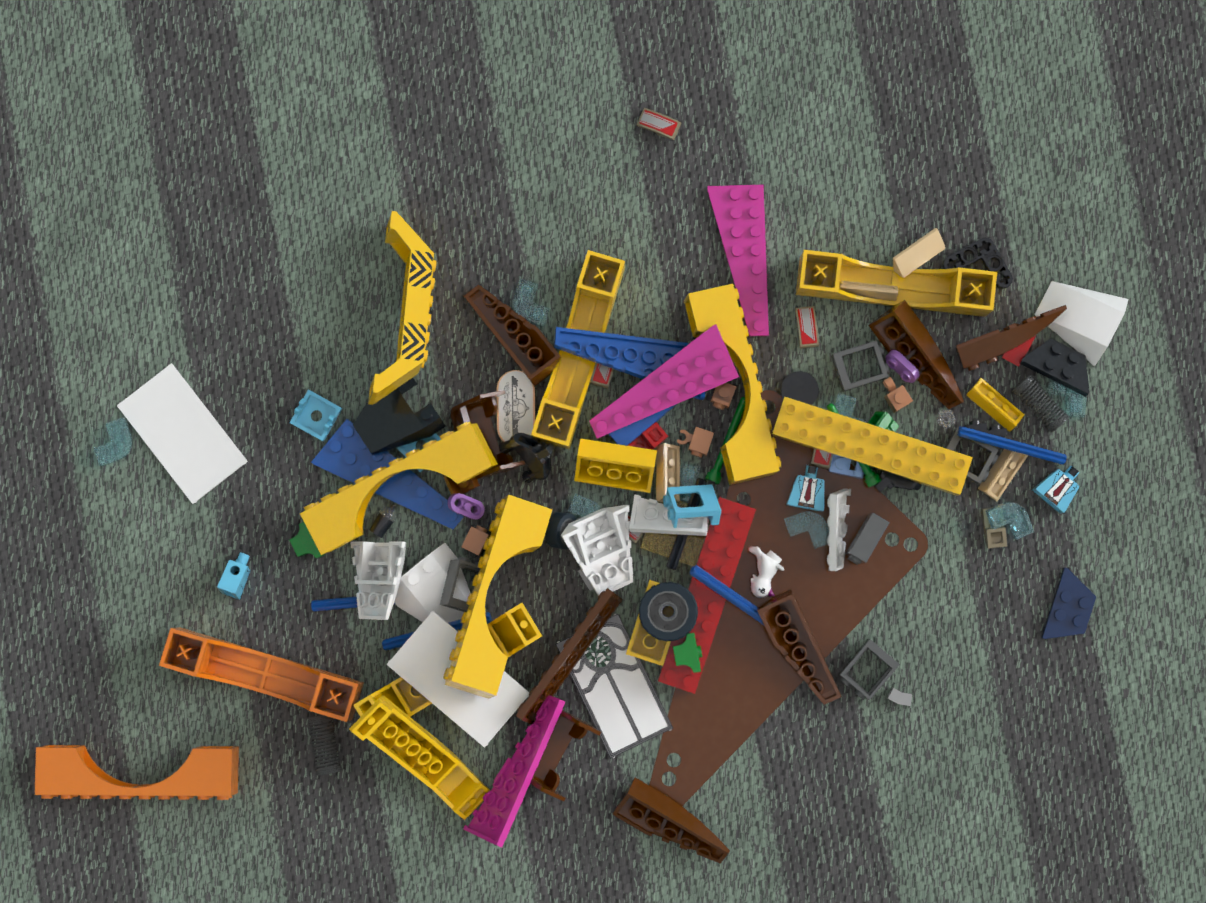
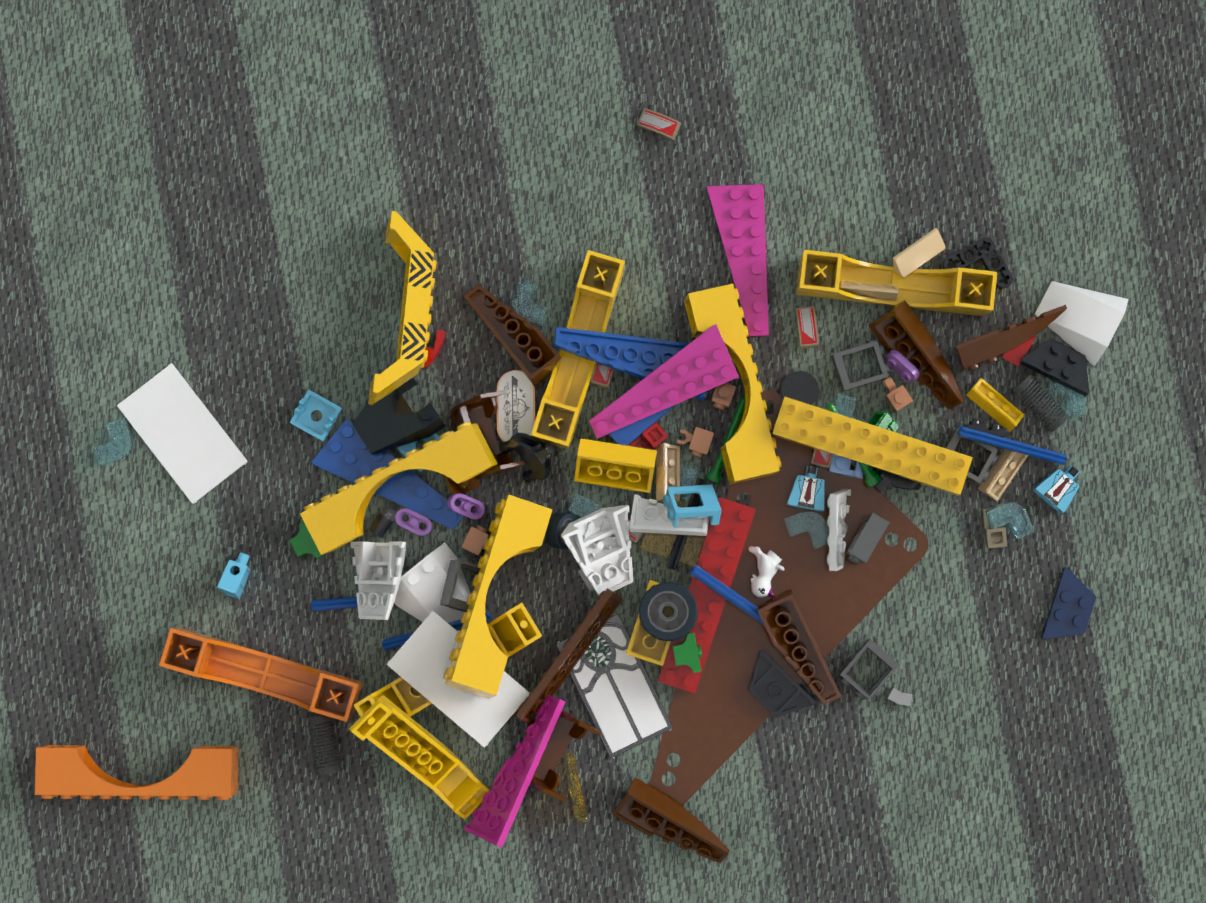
clear plate [937,409,956,428] -> none
none -> medium lavender plate [395,508,432,536]
none -> red slope [424,330,446,369]
none -> clear yellow wing [566,751,588,823]
none -> black wing [748,650,816,718]

